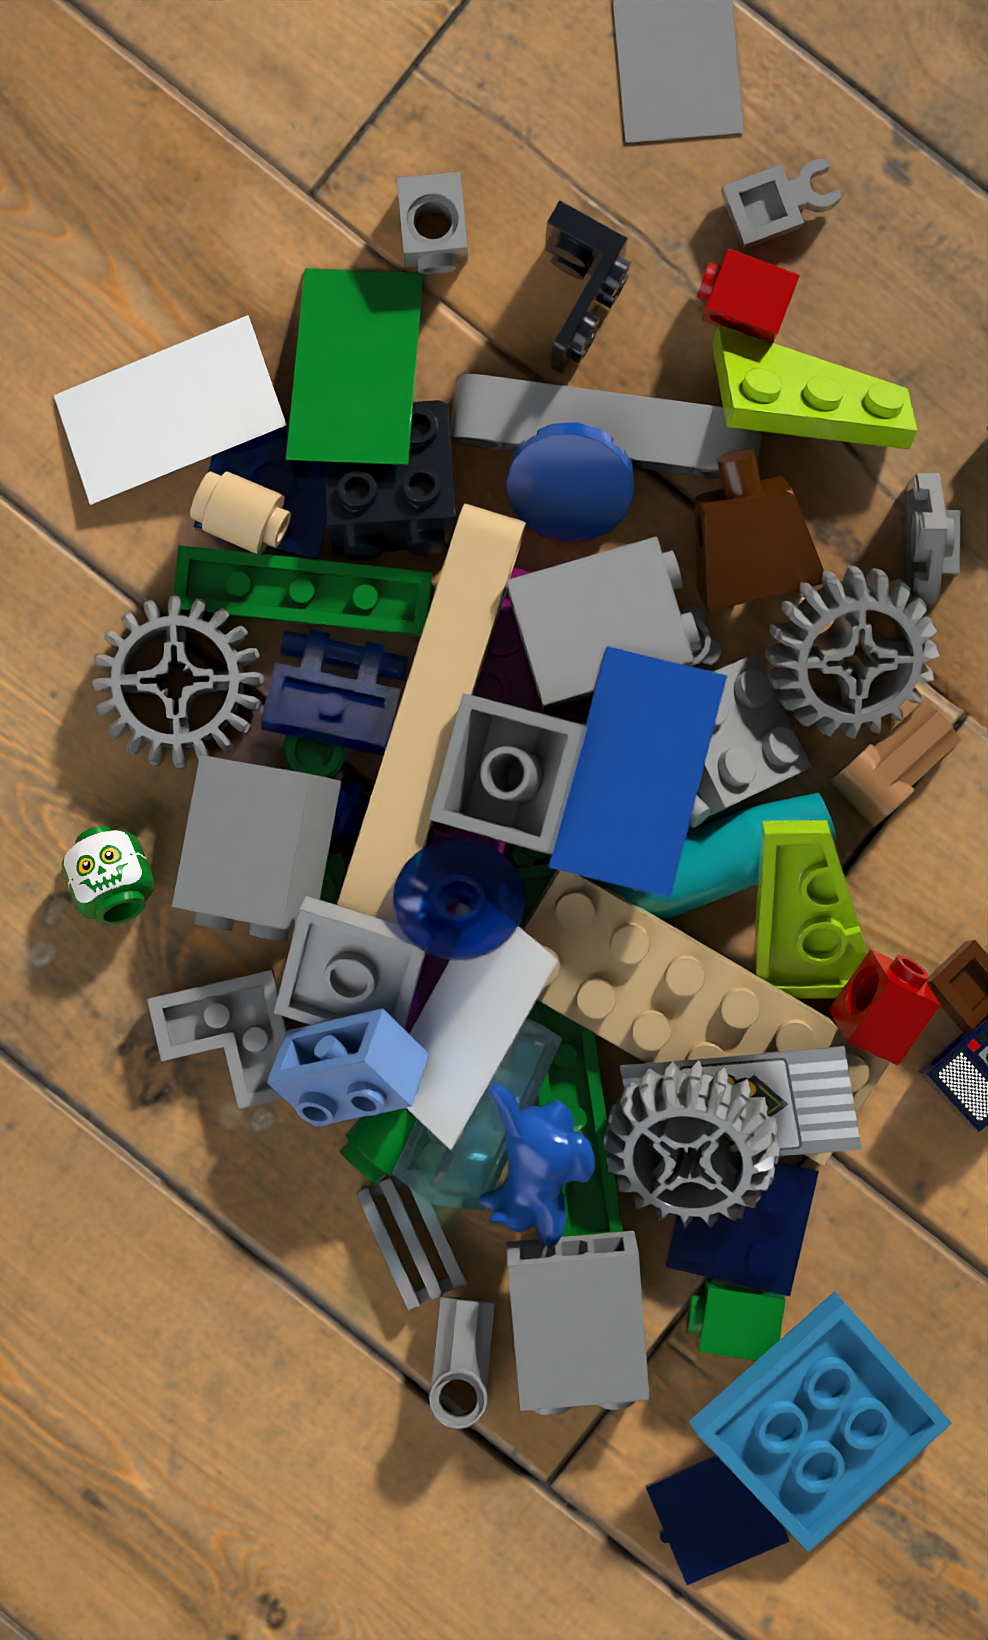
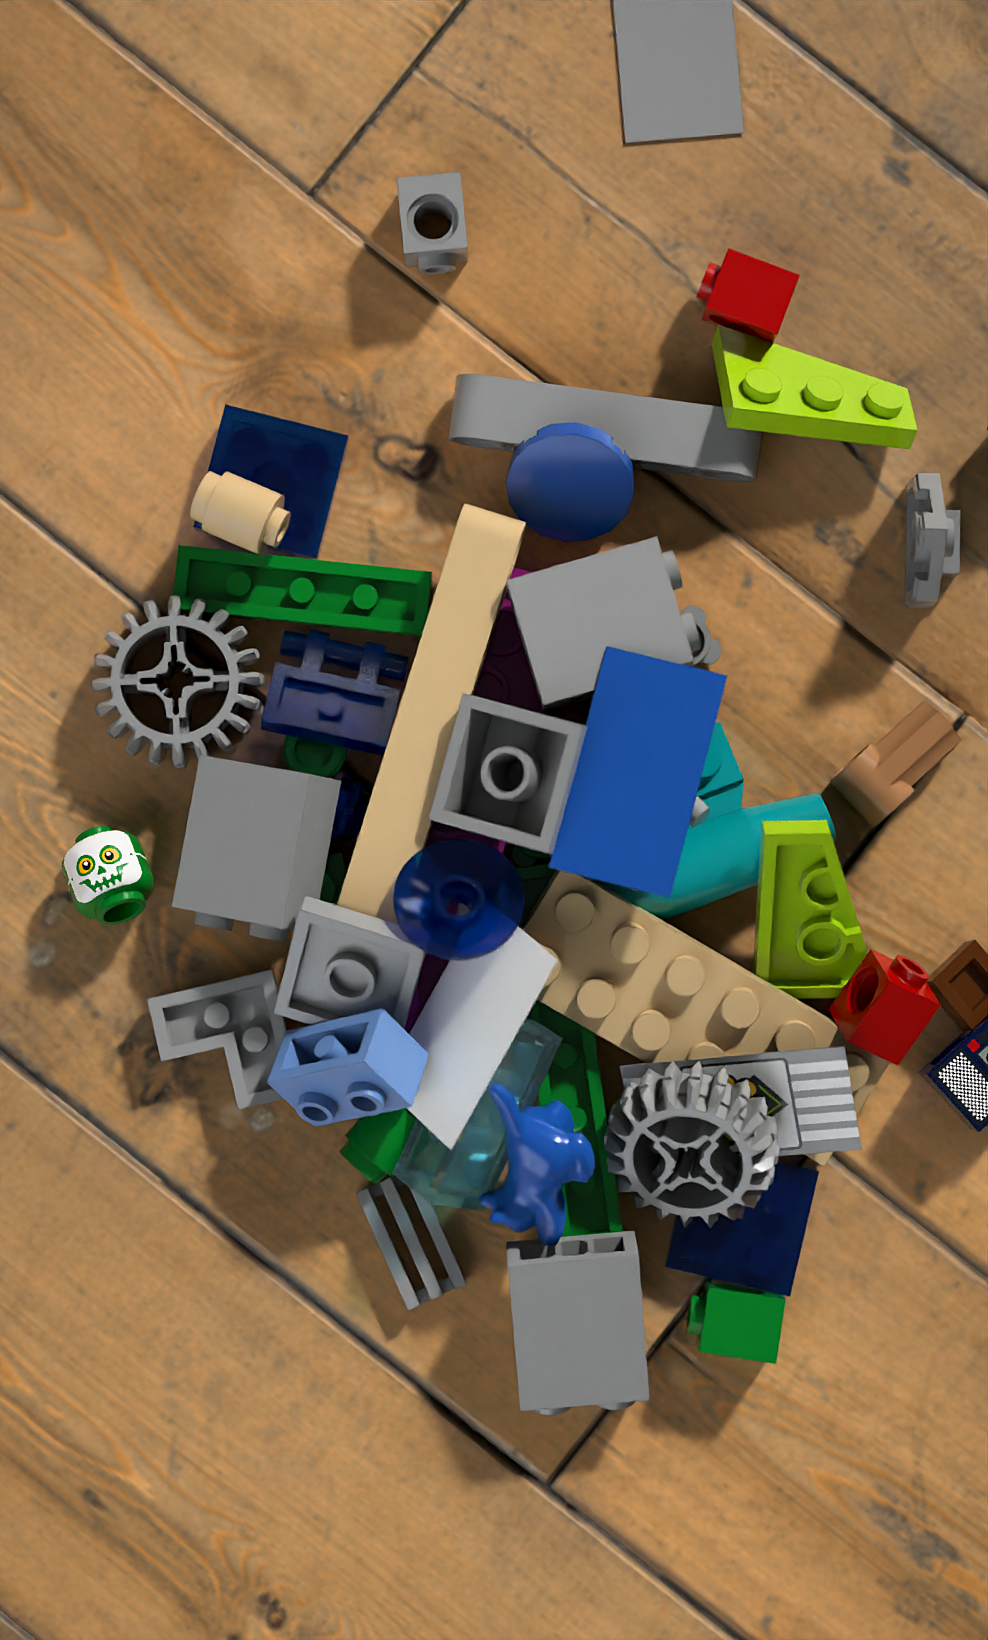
white sticker [54,315,286,505] -> none
green sticker [286,268,424,465] -> none
black bracket [324,400,457,560] -> none
light grey piece [429,1296,496,1429] -> none
black bracket [545,200,632,373] -> none
clear blue piece [645,1455,790,1585] -> none
dark azure plate [689,1291,952,1552] -> none
reddish brown torso [695,449,824,612] -> none
light grey plate [698,653,812,816] -> none
light grey plate [721,159,842,250] -> none
light grey gear [765,565,940,739] -> none

